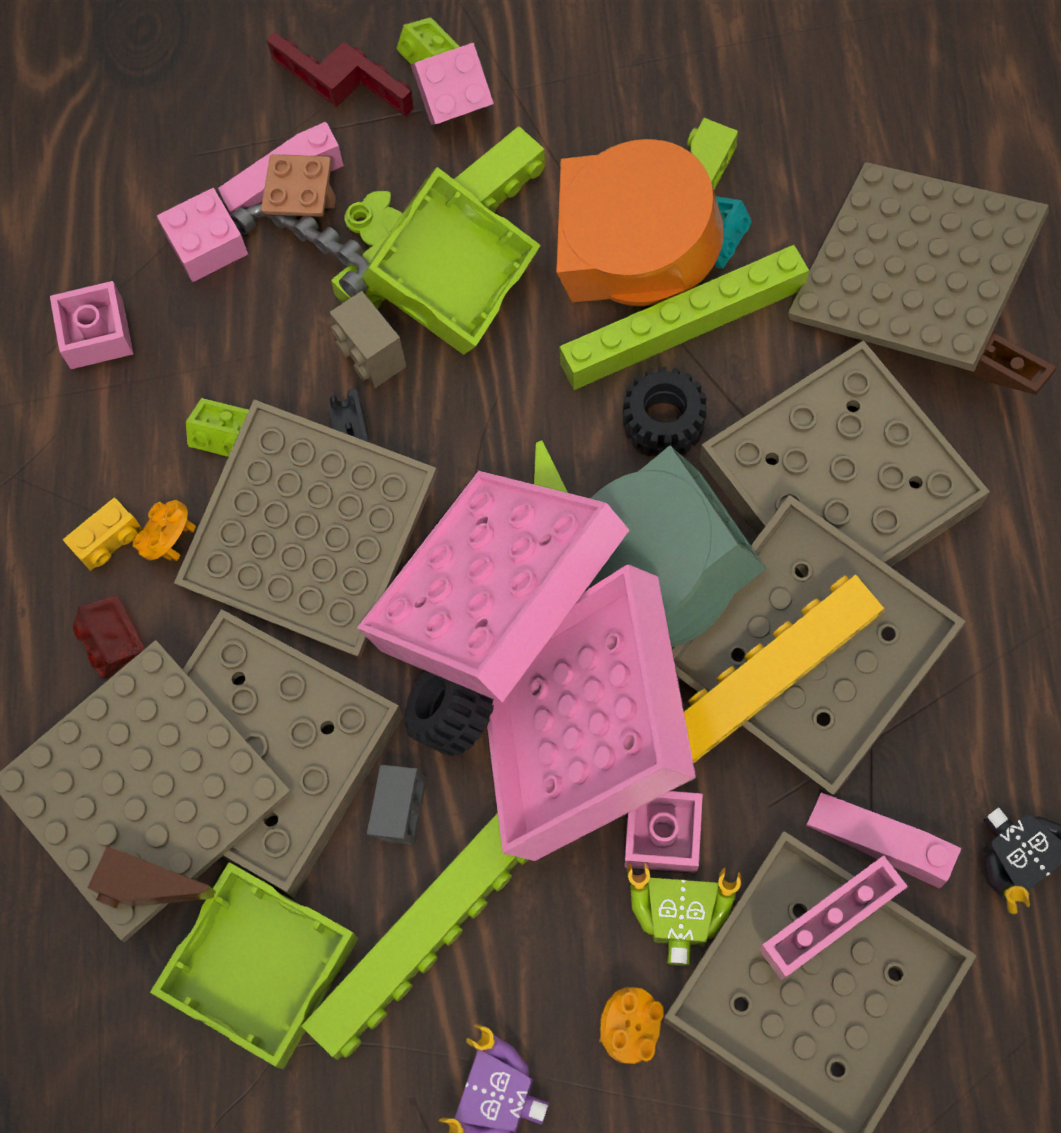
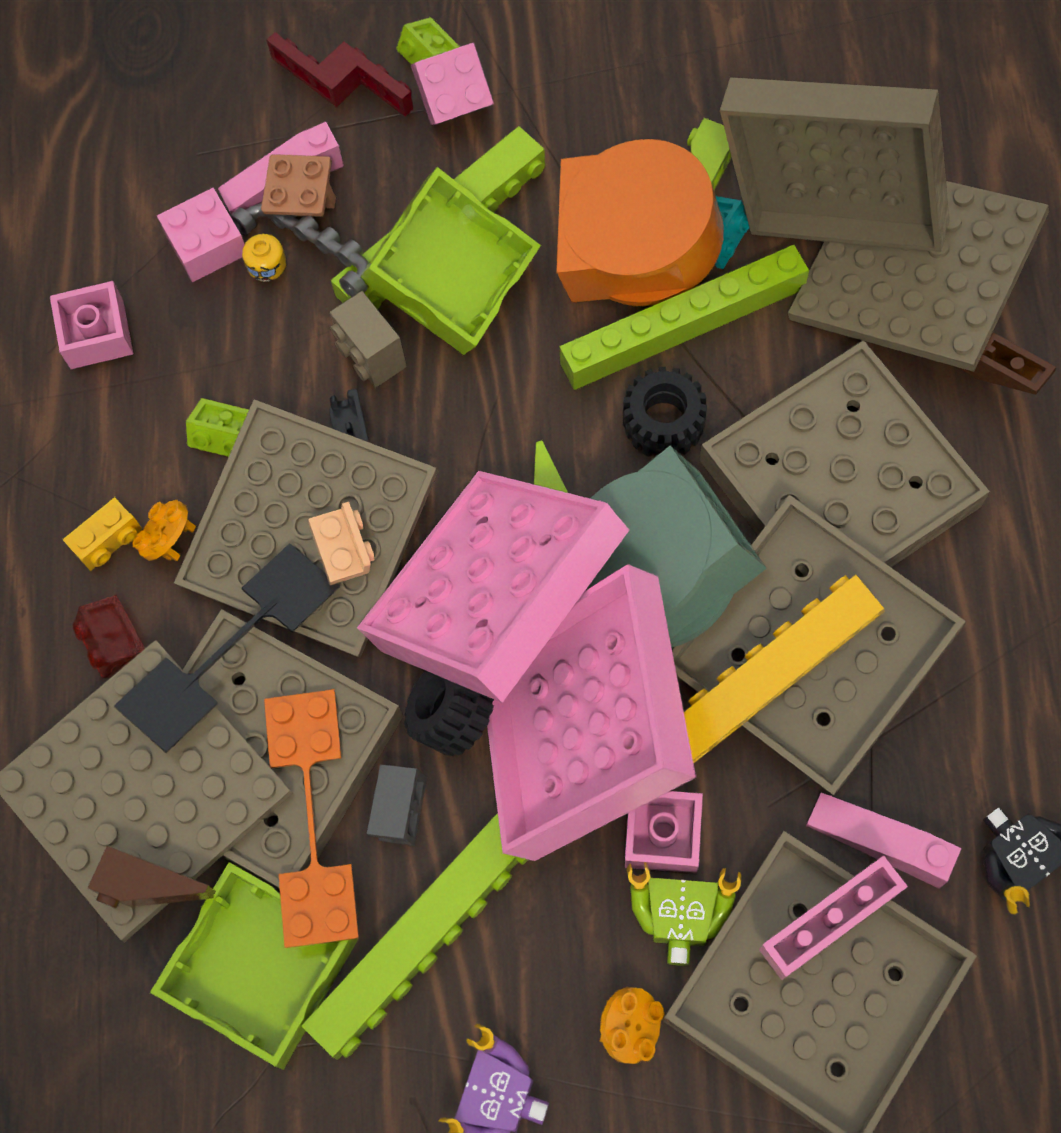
lime plate [344,191,403,246] -> none
none -> black hinge [114,544,340,753]
none -> yellow head [242,234,286,281]
none -> orange hinge [264,689,359,948]
none -> light nougat bracket [308,501,374,585]
none -> dark tan container [720,77,949,252]

